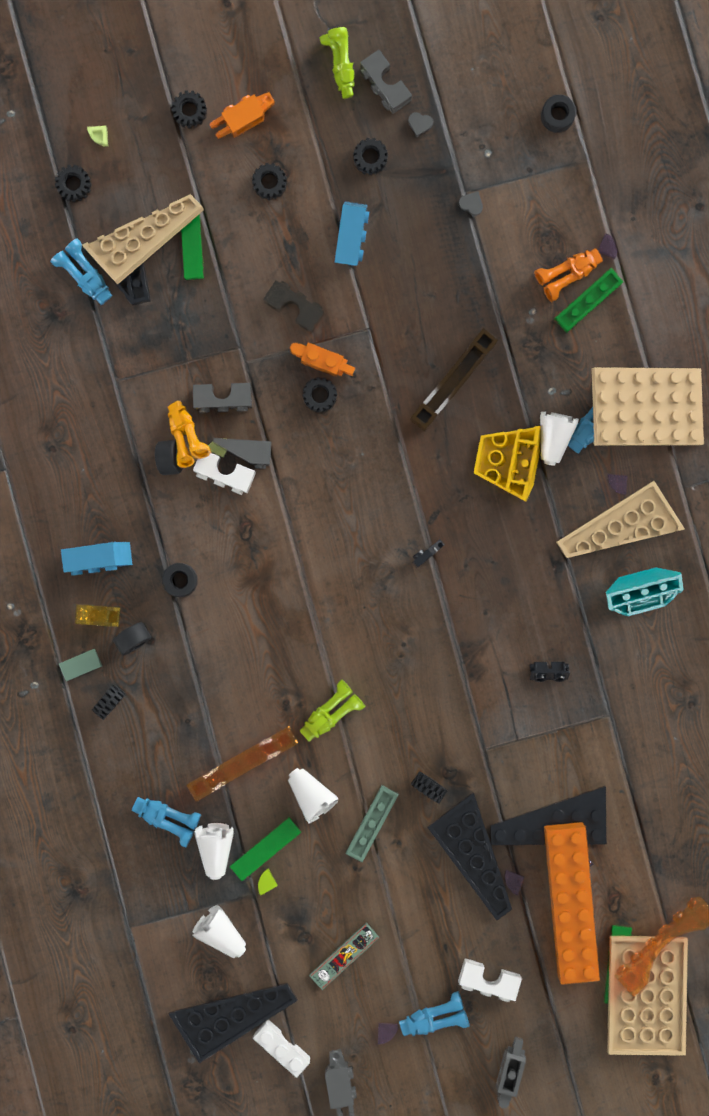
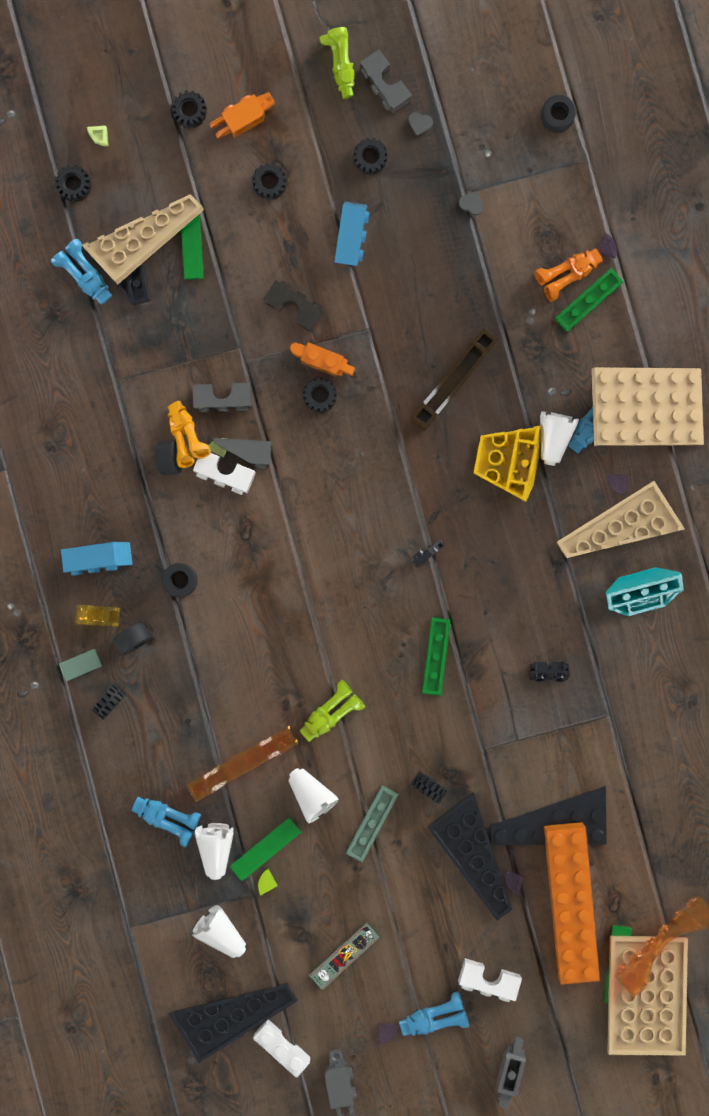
none -> green tile [422,617,451,696]

